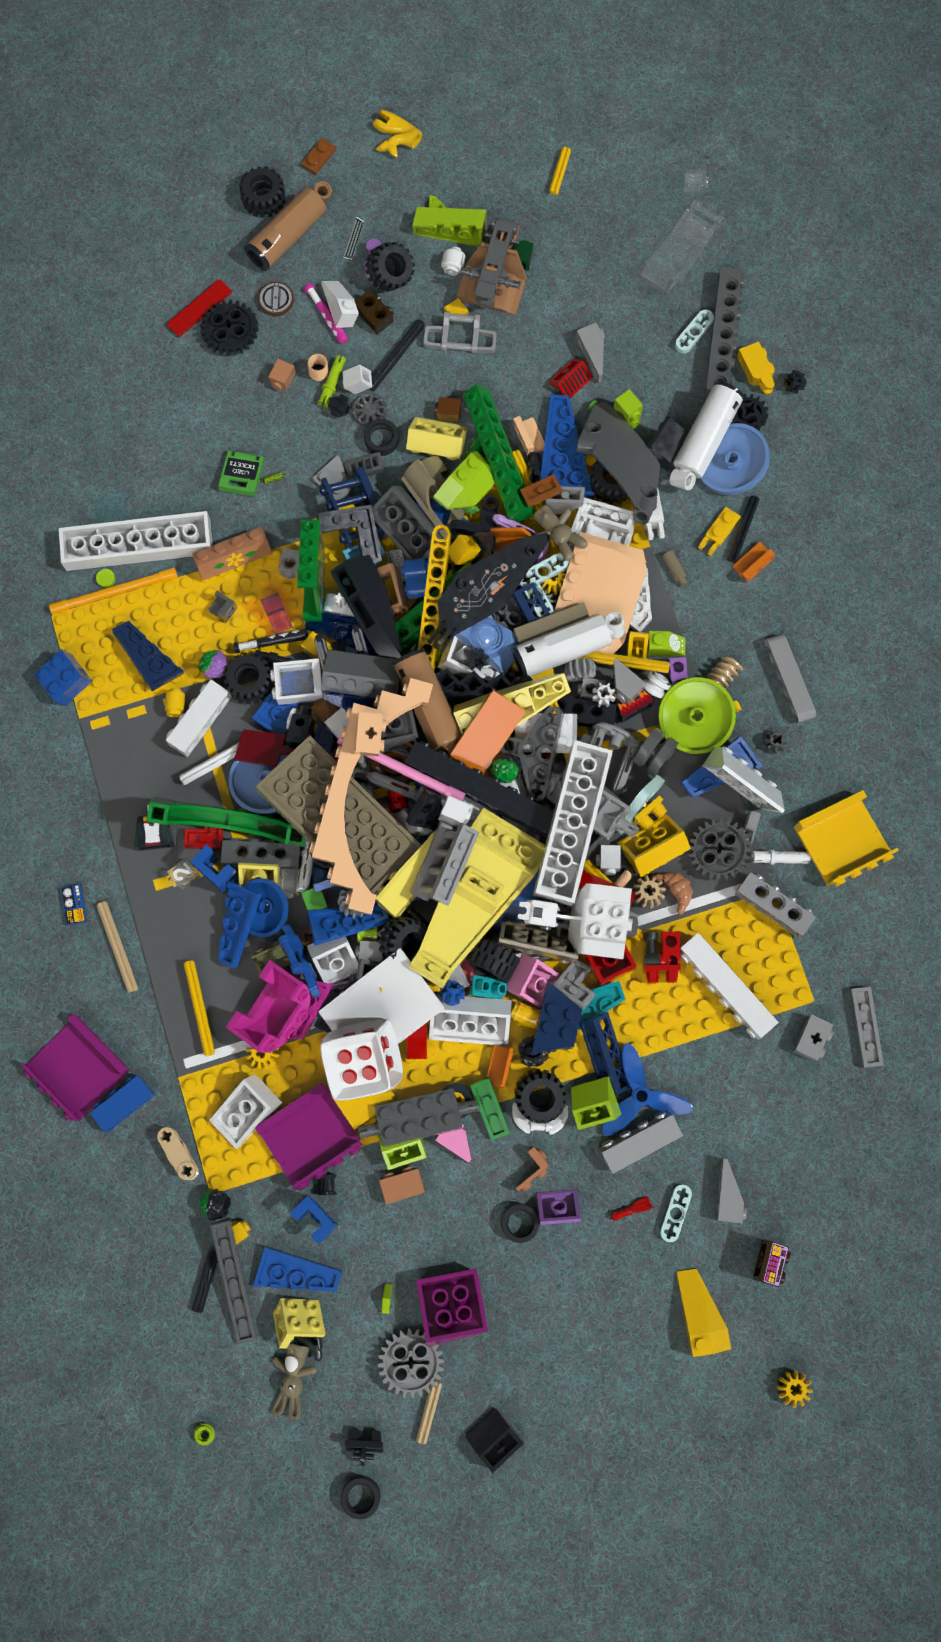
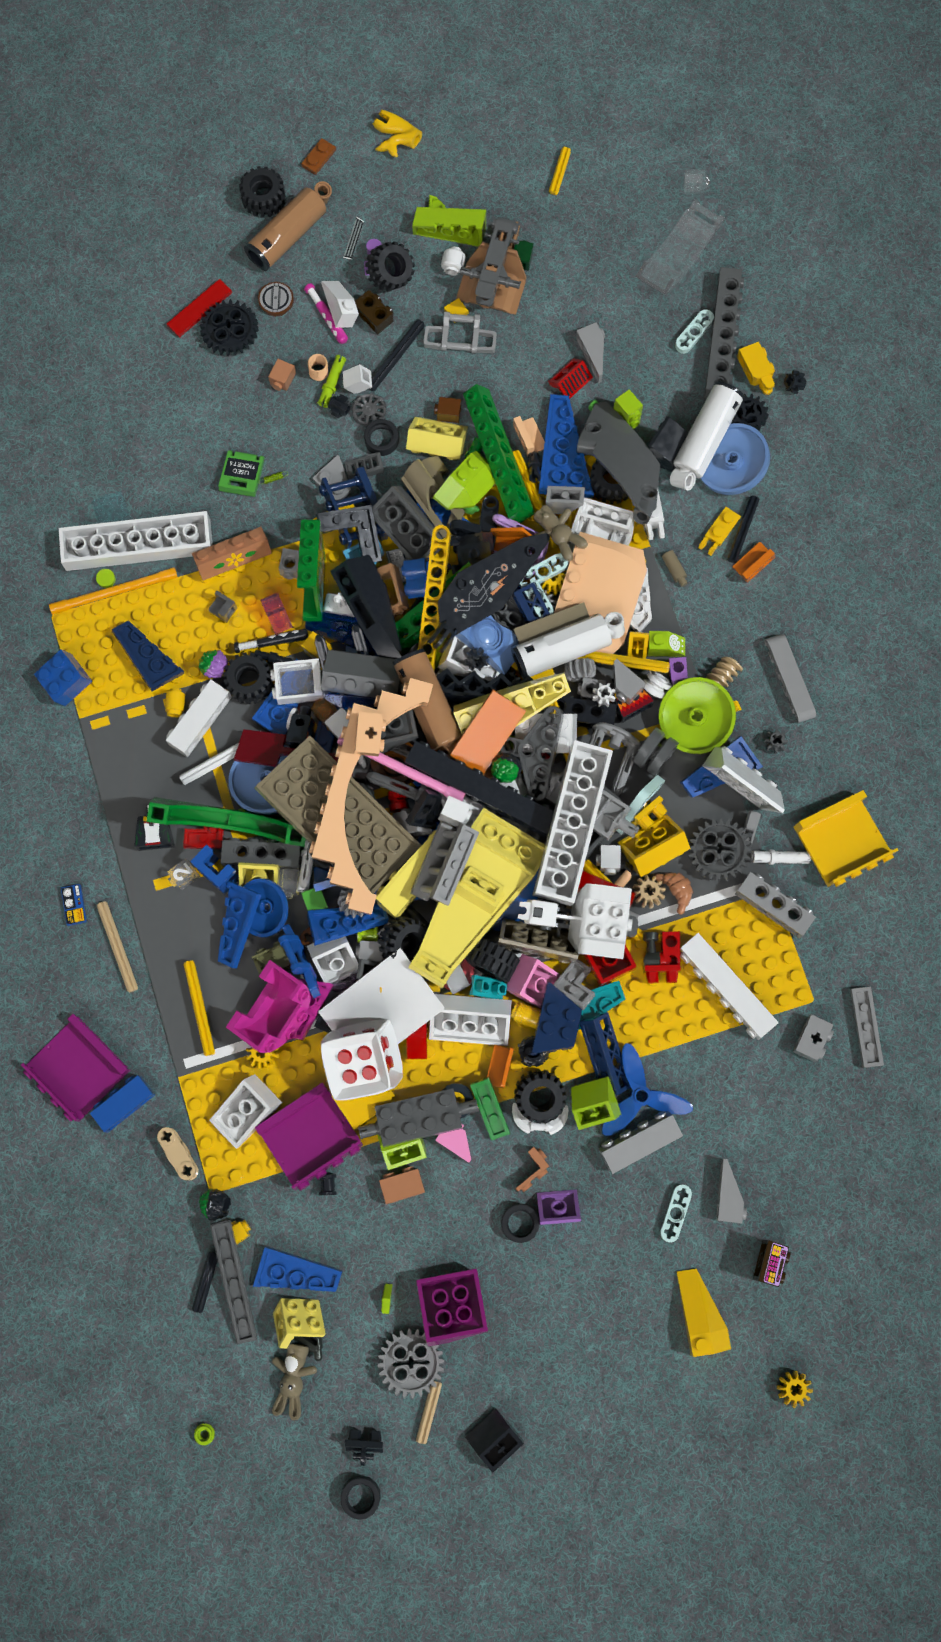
blue panel [290,1196,338,1244] -> none
blue gear [440,981,465,1006] -> none
yellow brick [449,535,481,565] -> none
dark orange plate [520,474,562,508] -> none
red piece [611,1197,653,1221] -> none

